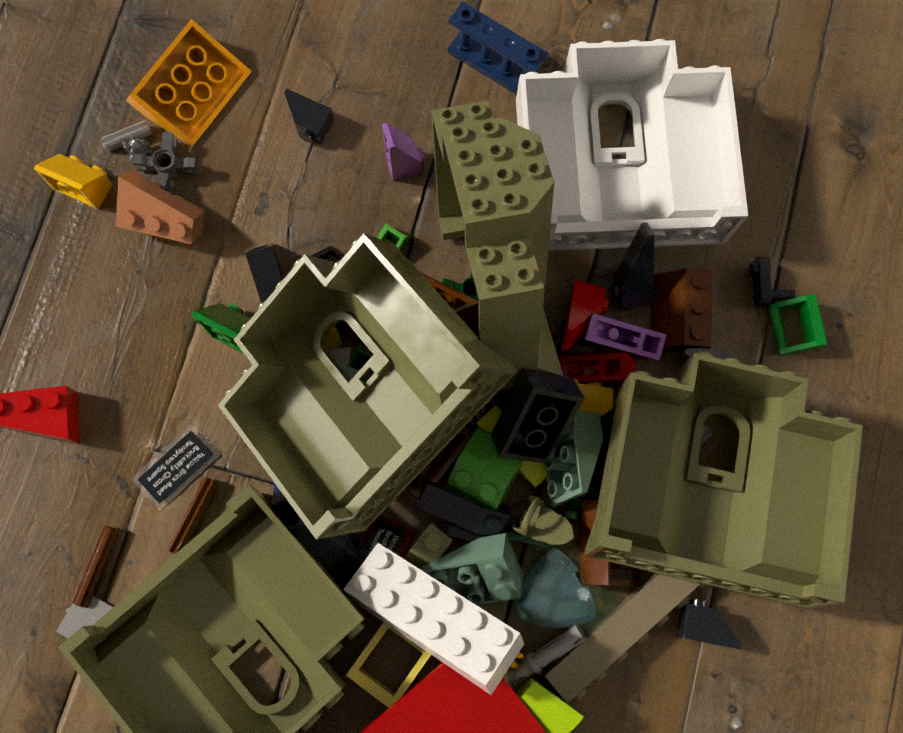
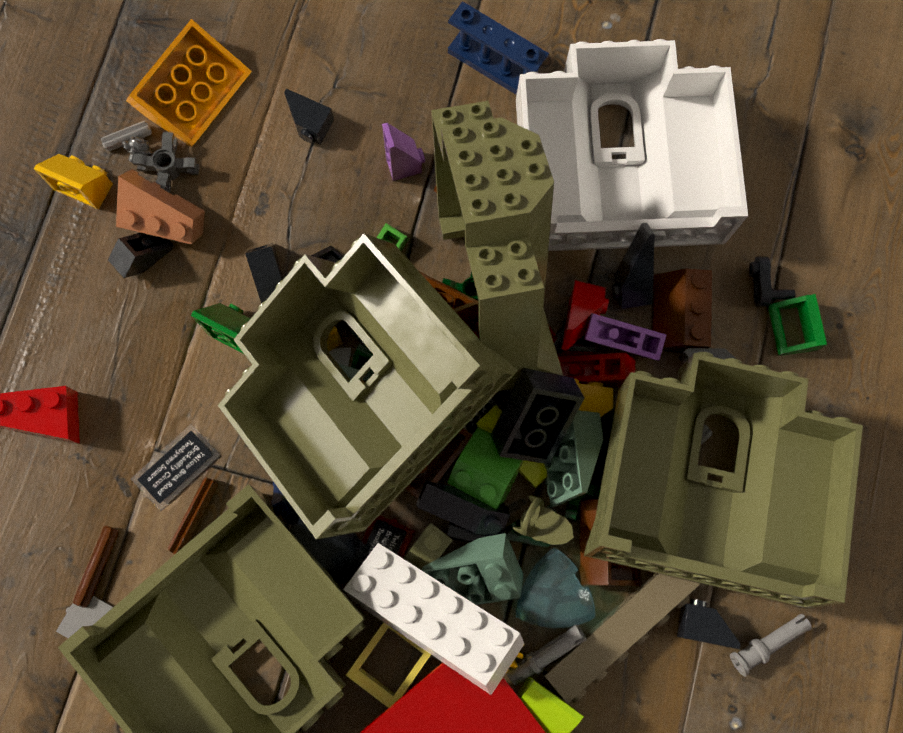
none -> black slope [108,232,174,278]
none -> light grey pin [730,614,812,677]

